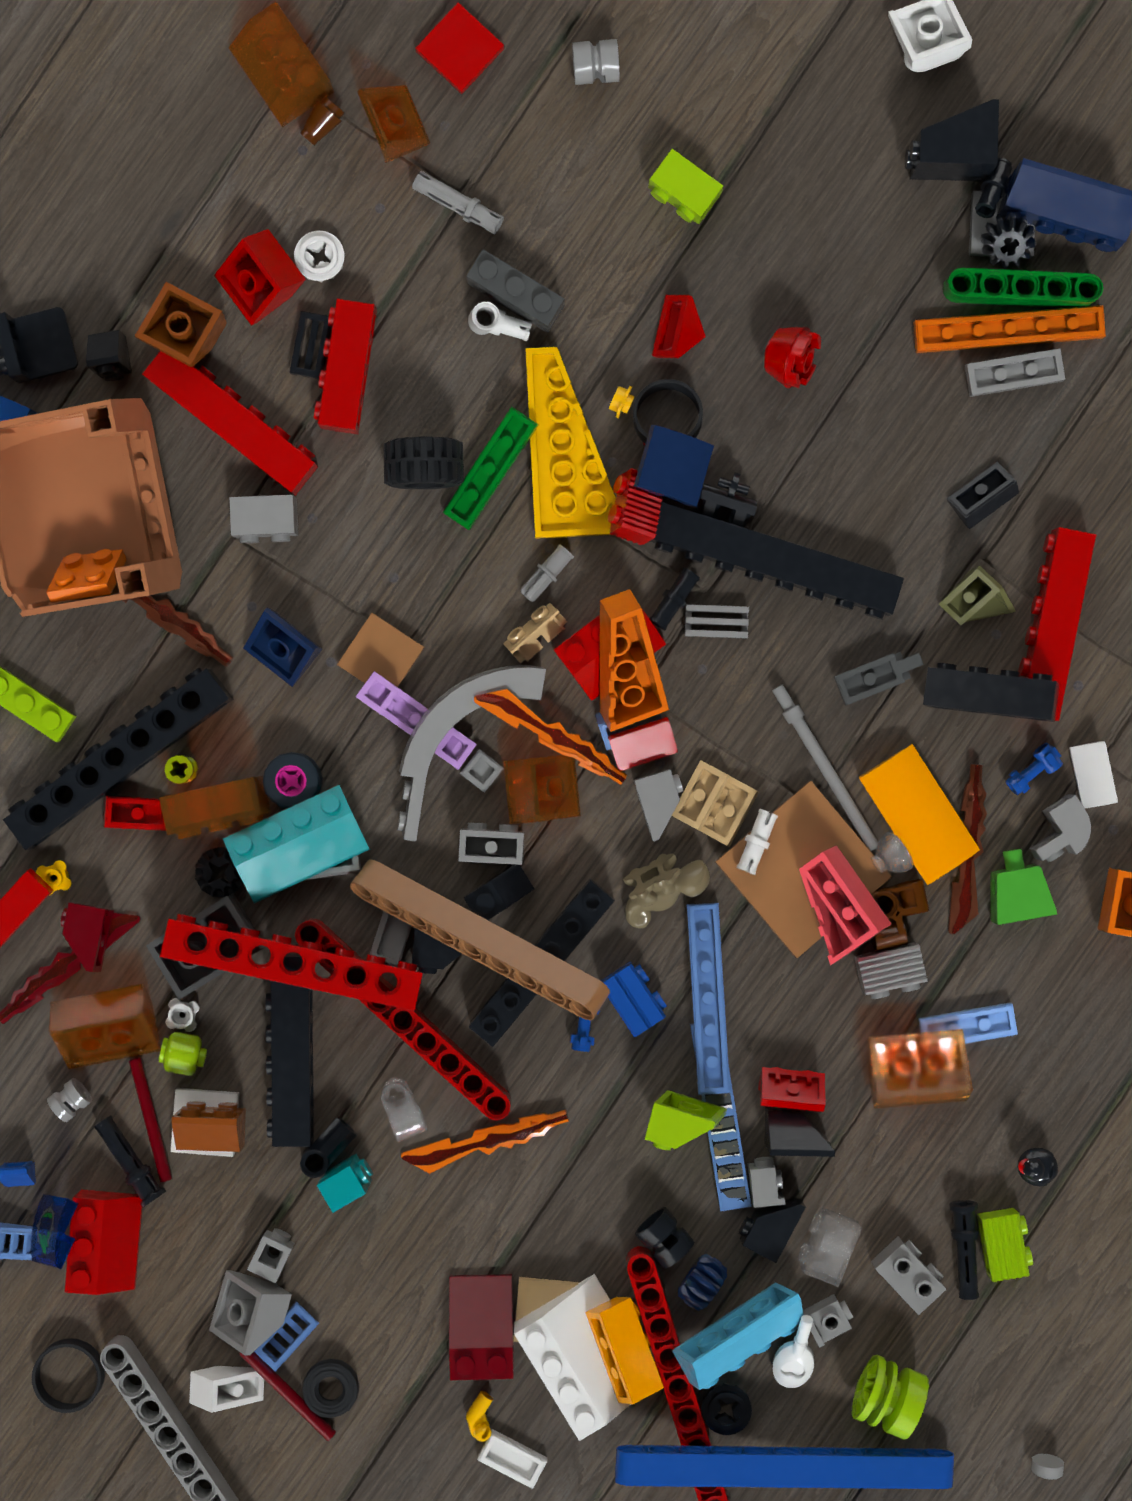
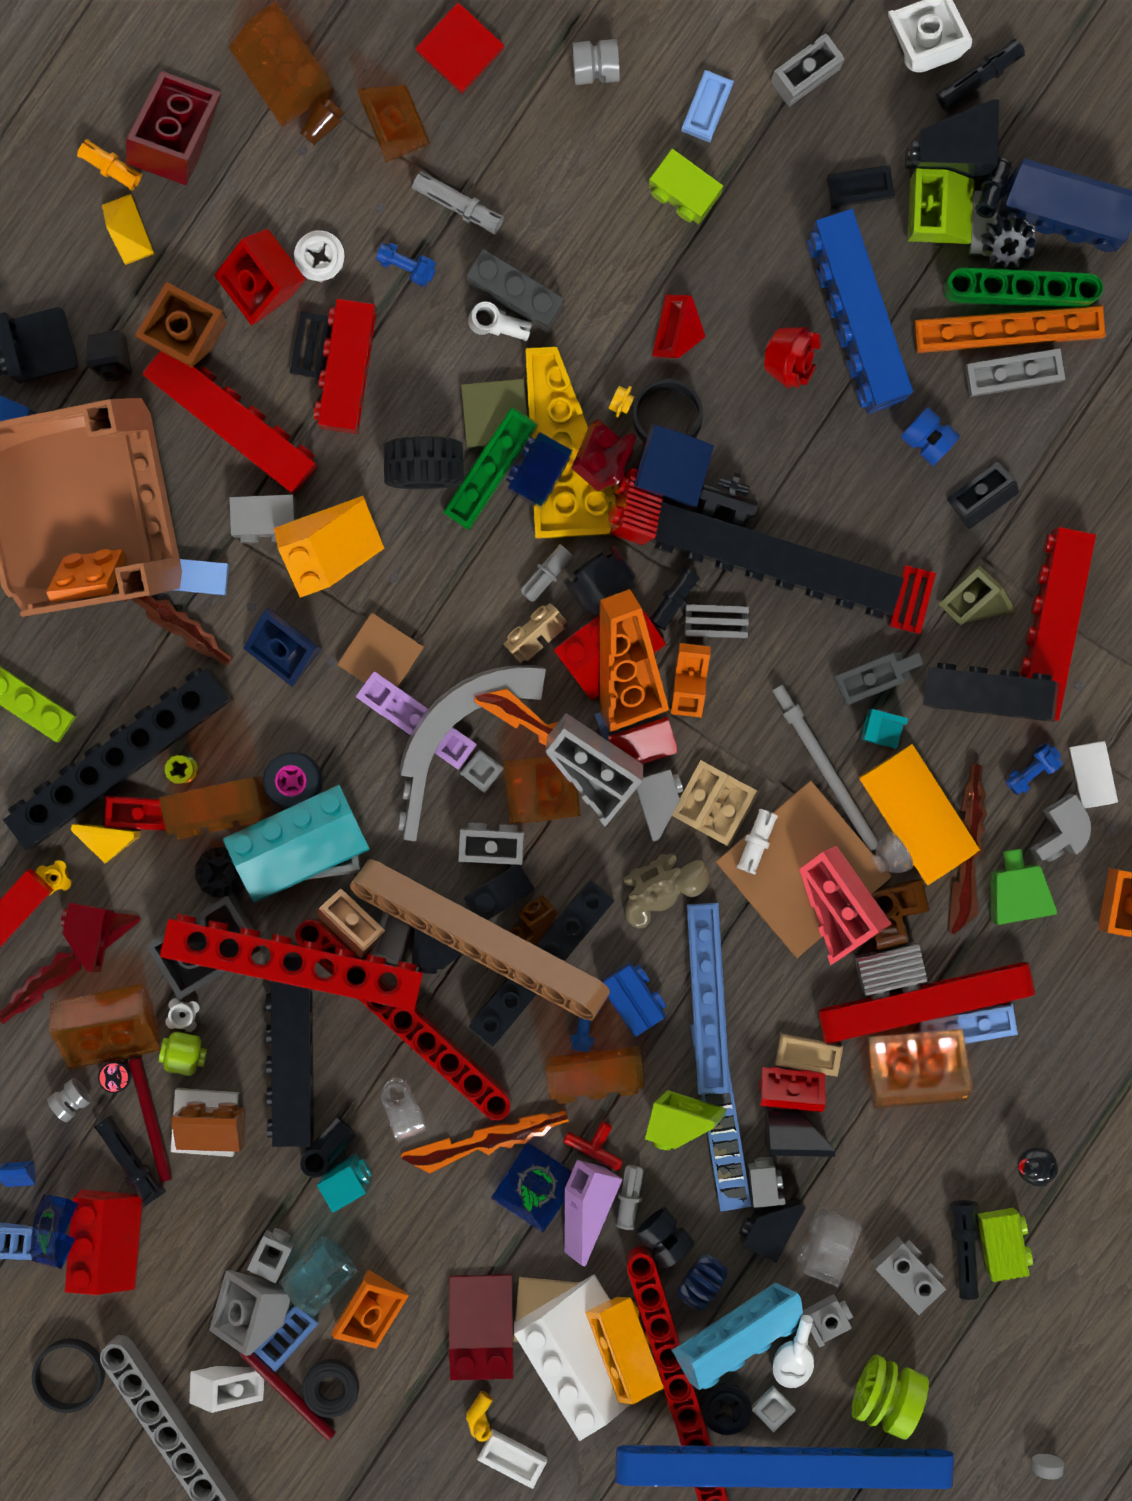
none -> yellow slope [71,823,141,864]
none -> light orange pin [77,139,142,191]
none -> tile [98,1060,132,1093]
none -> yellow slope [102,194,155,265]
none -> dark red slope [126,71,221,185]
none -> light blue tile [173,559,229,596]
none -> light orange slope [274,496,385,598]
none -> clear light blue brick [279,1236,358,1316]
none -> light nougat slope [317,889,385,958]
none -> orange slope [331,1269,409,1349]
none -> blue bar [376,242,436,287]
none -> olive tile [461,379,530,449]
none -> clear blue slope [490,1142,572,1233]
none -> clear blue brick [506,432,573,510]
none -> reddish brown slope [509,895,557,945]
none -> light grey wedge [545,713,643,827]
none -> clear orange slope [545,1046,644,1104]
none -> black brick [563,545,636,615]
none -> red piece [563,1121,623,1171]
none -> lavender slope [564,1160,622,1266]
none -> dark red bracket [571,419,637,492]
none -> light grey axle [615,1165,644,1230]
none -> orange slope [671,643,711,718]
none -> light blue tile [681,70,734,143]
none -> white tile [752,1385,796,1433]
none -> light grey brick [771,33,844,107]
none -> tan tile [775,1033,843,1077]
none -> blue brick [806,208,913,414]
none -> red beam [817,962,1036,1043]
none -> black tile [827,165,895,208]
none -> teal panel [860,709,909,748]
none -> red tile [889,565,936,634]
none -> blue wheel [900,406,961,466]
none -> lime slope [908,168,974,244]
none -> black pin [936,38,1025,111]

